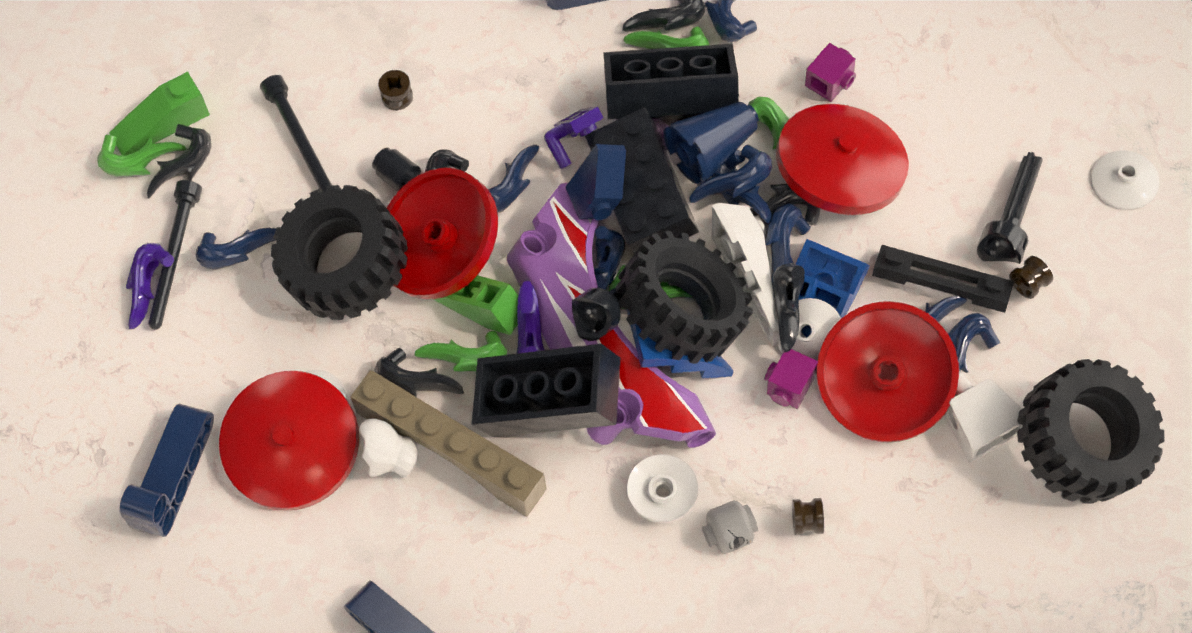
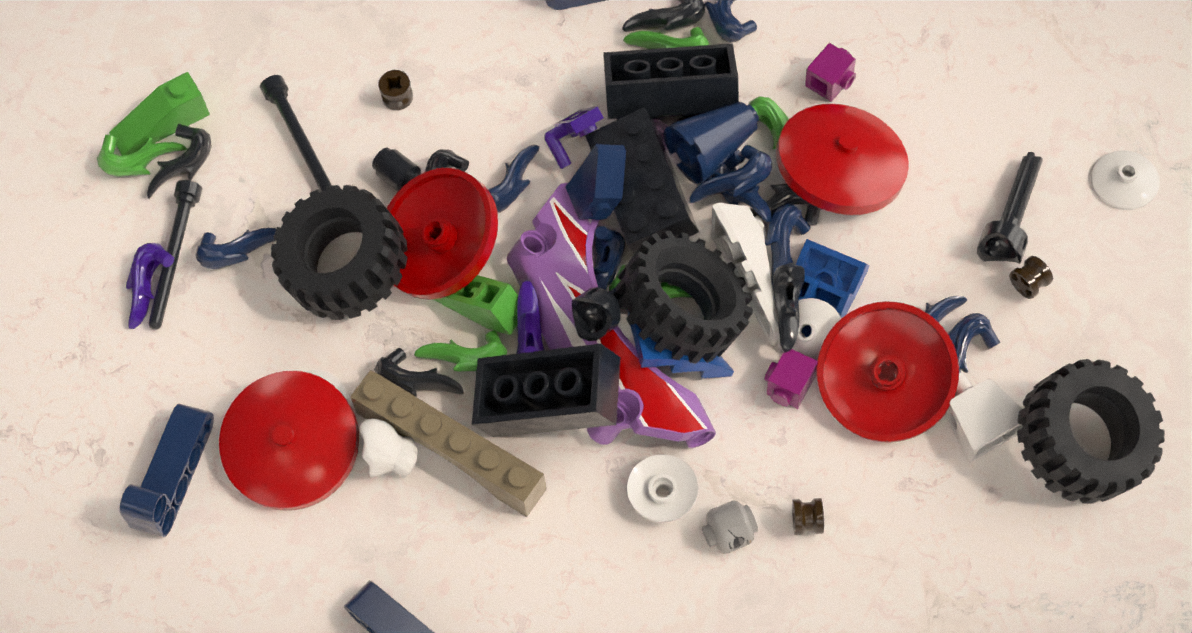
black container [872,245,1014,313] -> none

